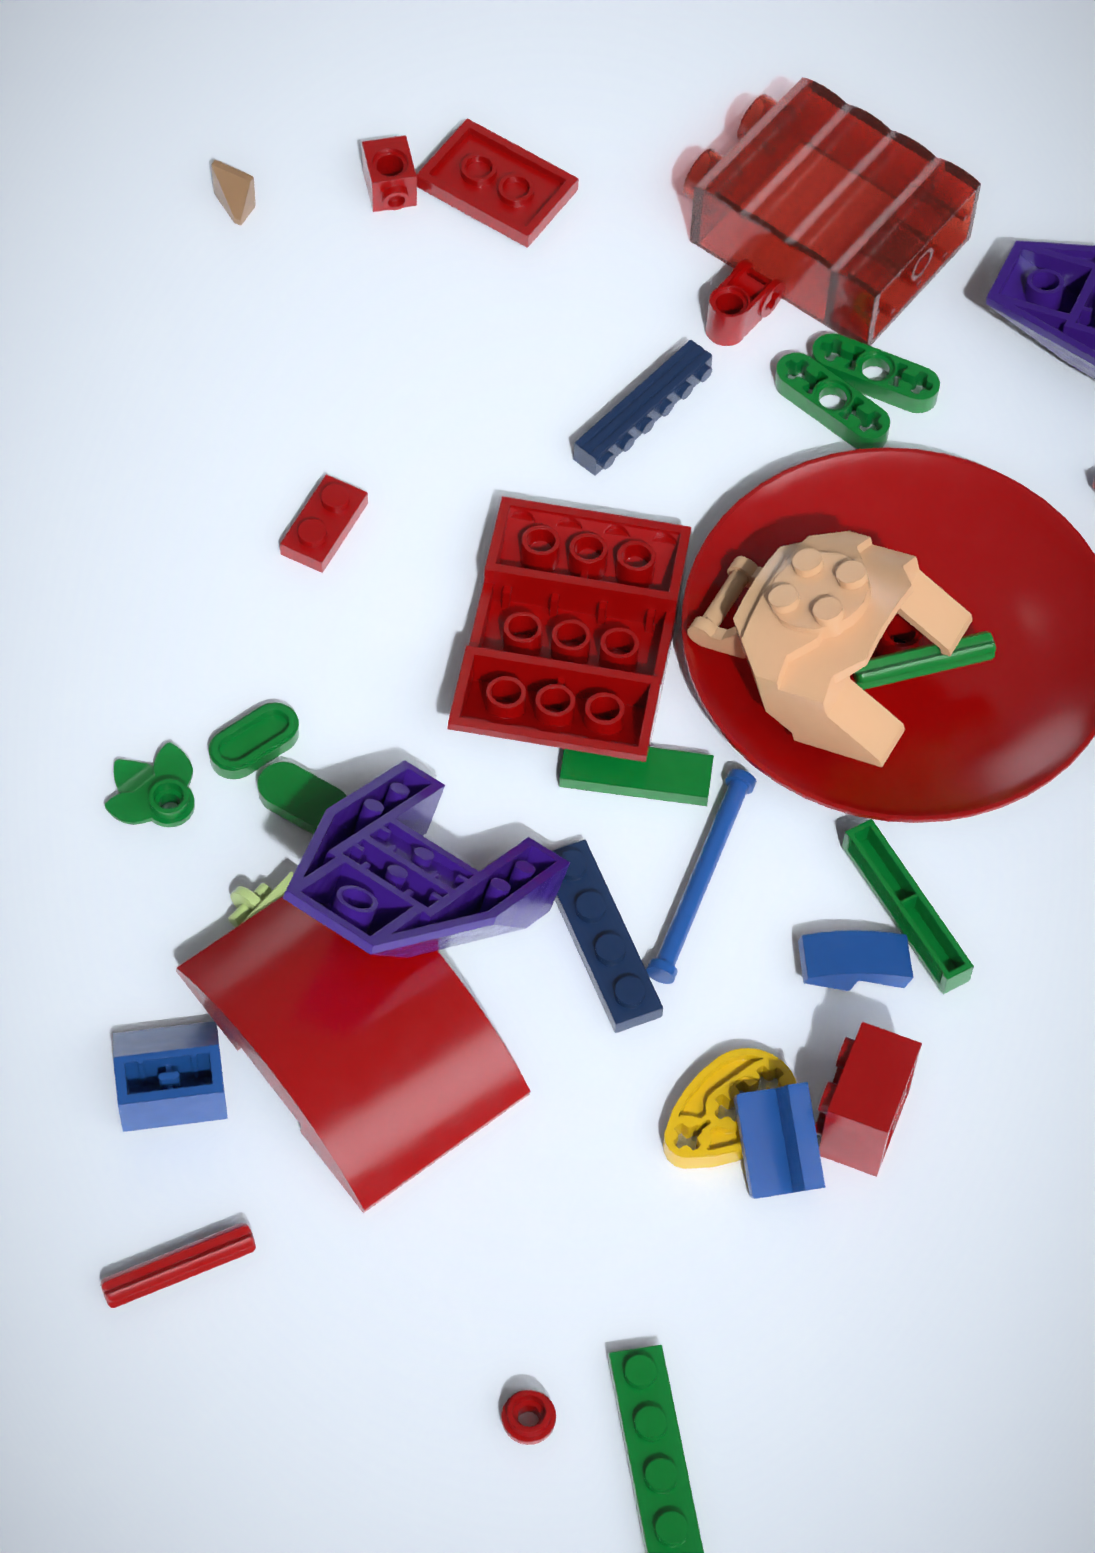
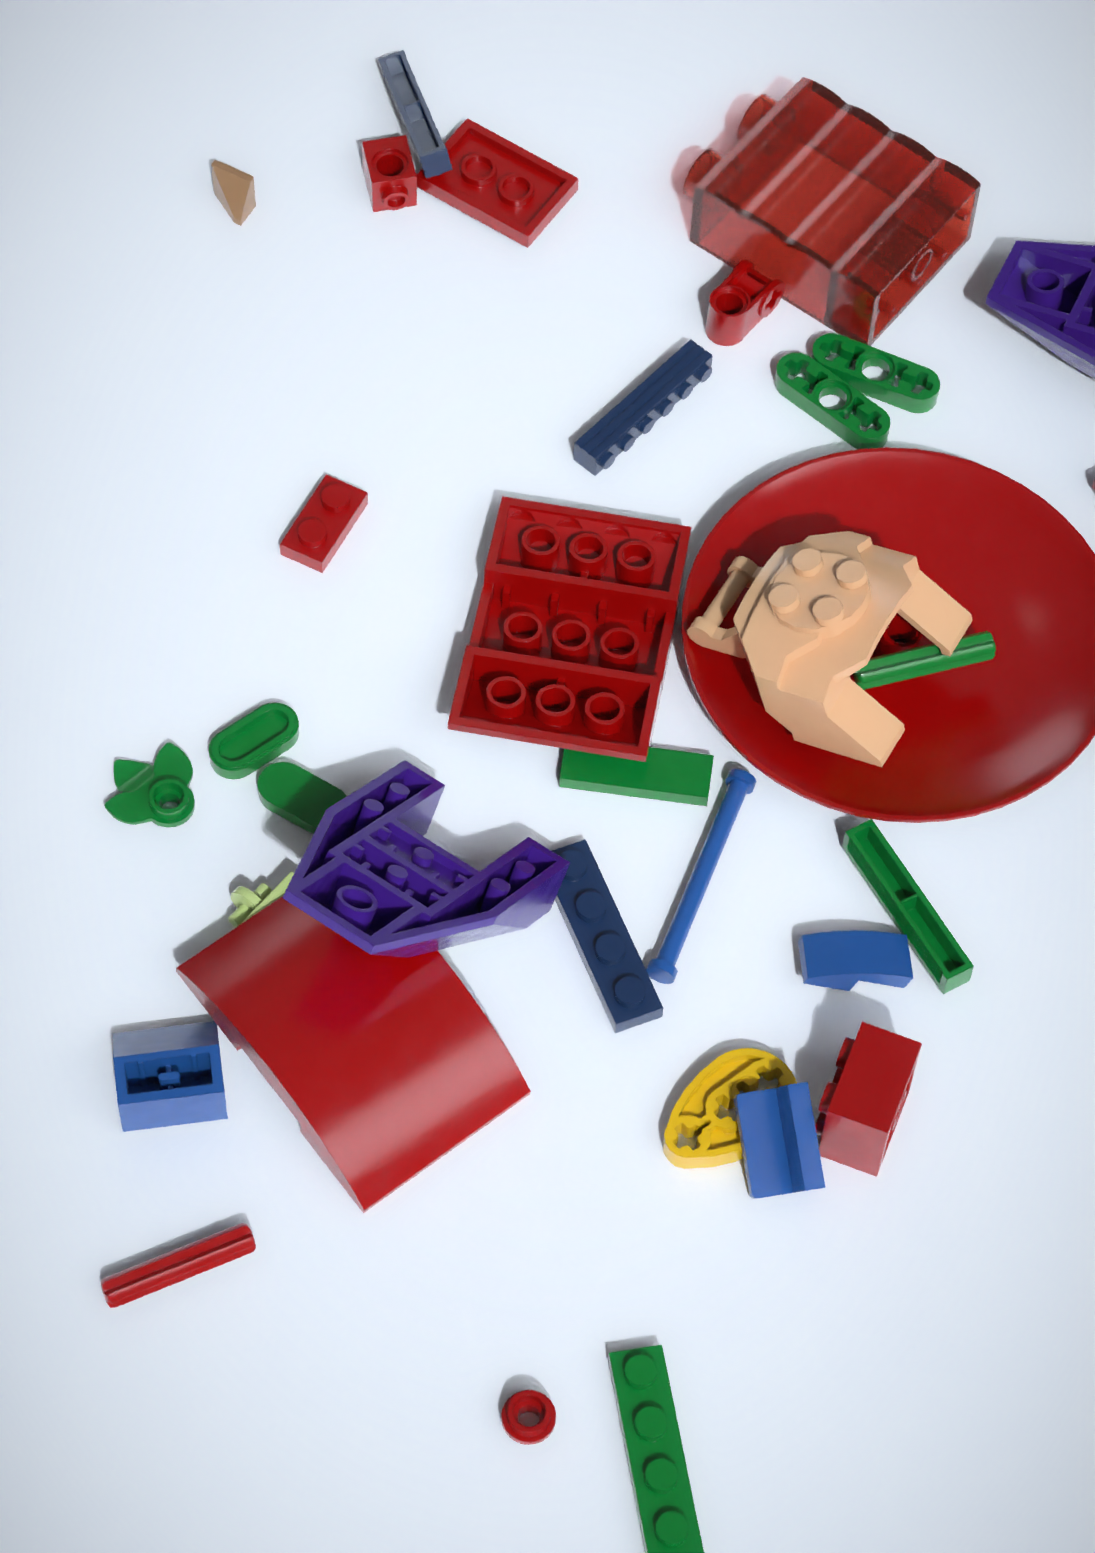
none -> dark blue piece [378,50,453,178]

